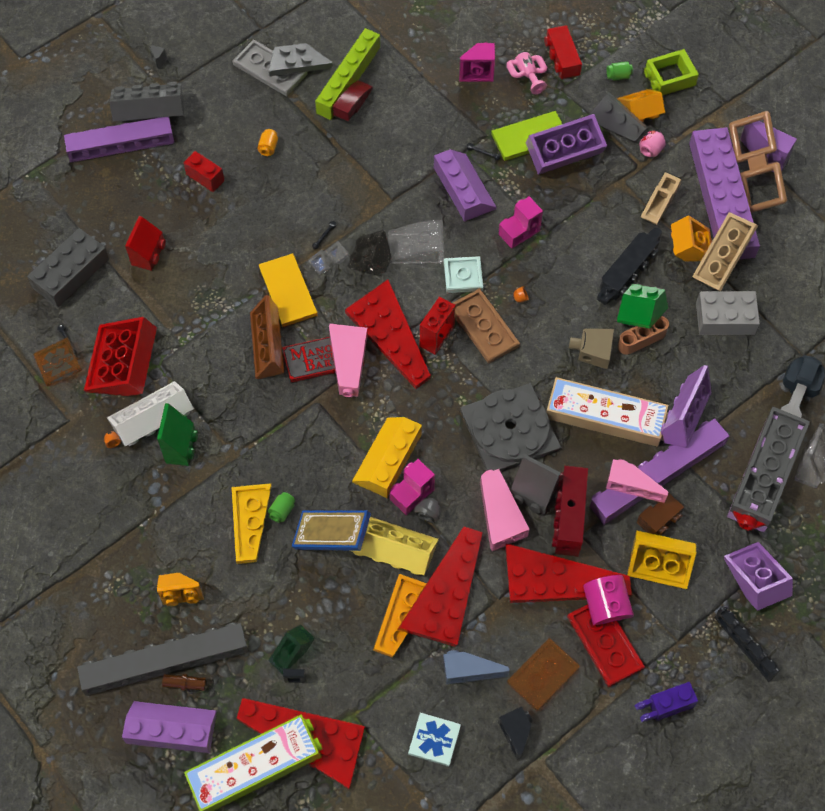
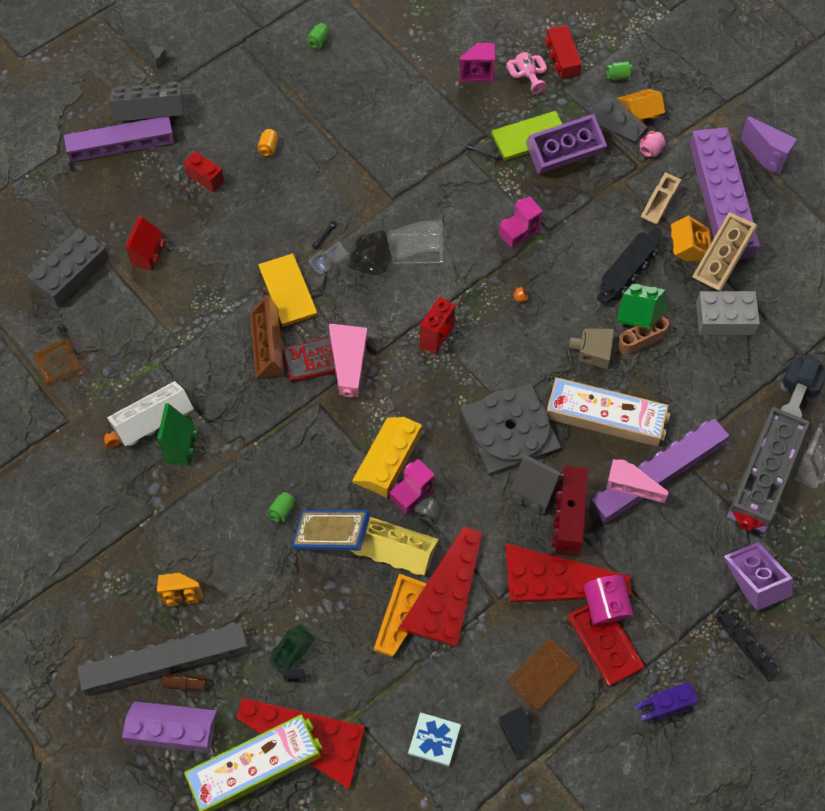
red slope [84,317,157,396] -> none
yellow wing [232,484,272,564] -> none
light grey tile [233,39,307,97] -> none
wing [268,43,332,76] -> none
lime brick [315,28,380,120] -> none
dark red slope [333,80,373,121] -> none
red wing [345,279,431,389] -> none
medium lavender slope [434,149,496,222] -> none
sand blue slope [443,650,509,684] -> none
light aqua tile [444,256,483,293] -> none
medium nougat tile [453,288,520,364] -> none
bright pink slope [480,469,529,551] -> none
yellow slope [627,530,696,589] -> none
reddish brown brick [636,492,684,536] -> none
lime window [644,49,699,96] -> none
medium lavender slope [661,365,711,447] -> none
medium nougat bar [729,111,787,213] -> none
none -> bright green brick [307,23,330,49]

